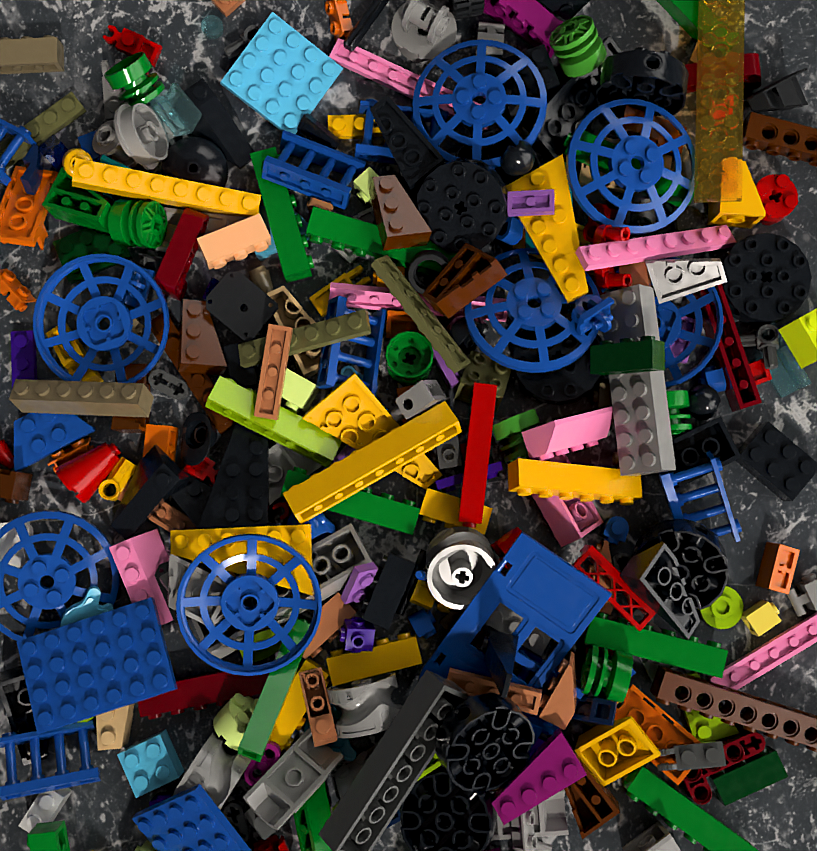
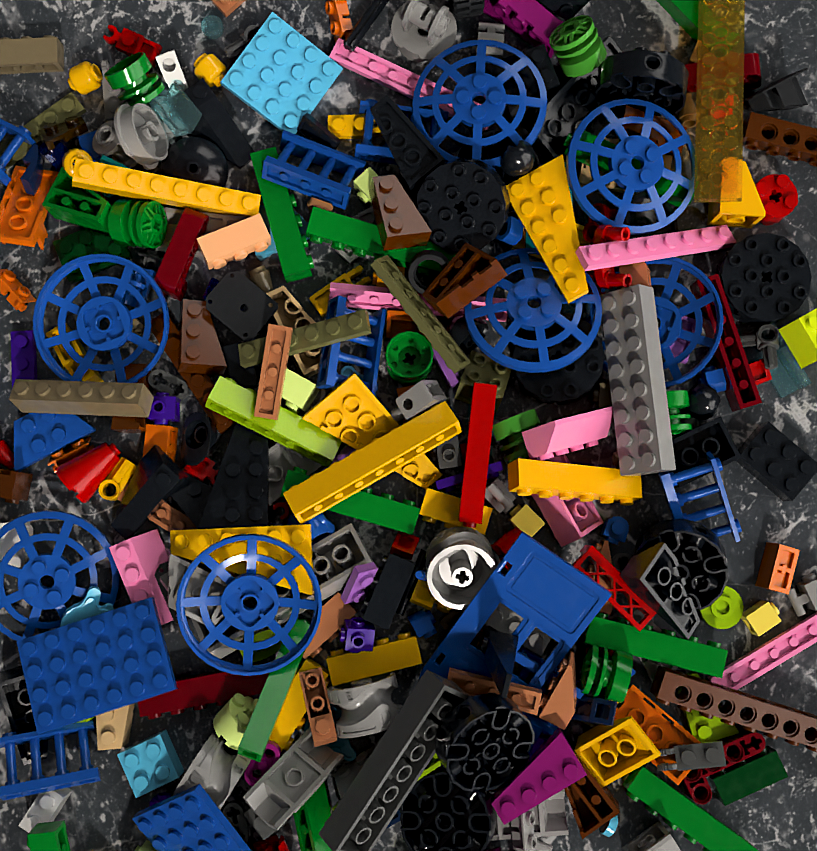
medium lavender plate [507,189,555,217] -> none
blue hips [571,295,614,336] -> none
dark green brick [590,336,665,375] -> none
wing [645,258,727,304] -> none
none -> dark brown wing [39,116,88,150]
none -> yellow head [68,61,103,95]
none -> dark purple brick [147,392,181,425]
none -> white leg [155,50,189,96]
none -> yellow head [194,53,227,87]
none -> red plate [390,531,420,560]
none -> light grey brick [485,478,516,514]
none -> light yellow brick [508,504,546,537]
none -> medium azure tile [599,815,618,837]
none -> dark tan cone [678,93,700,129]

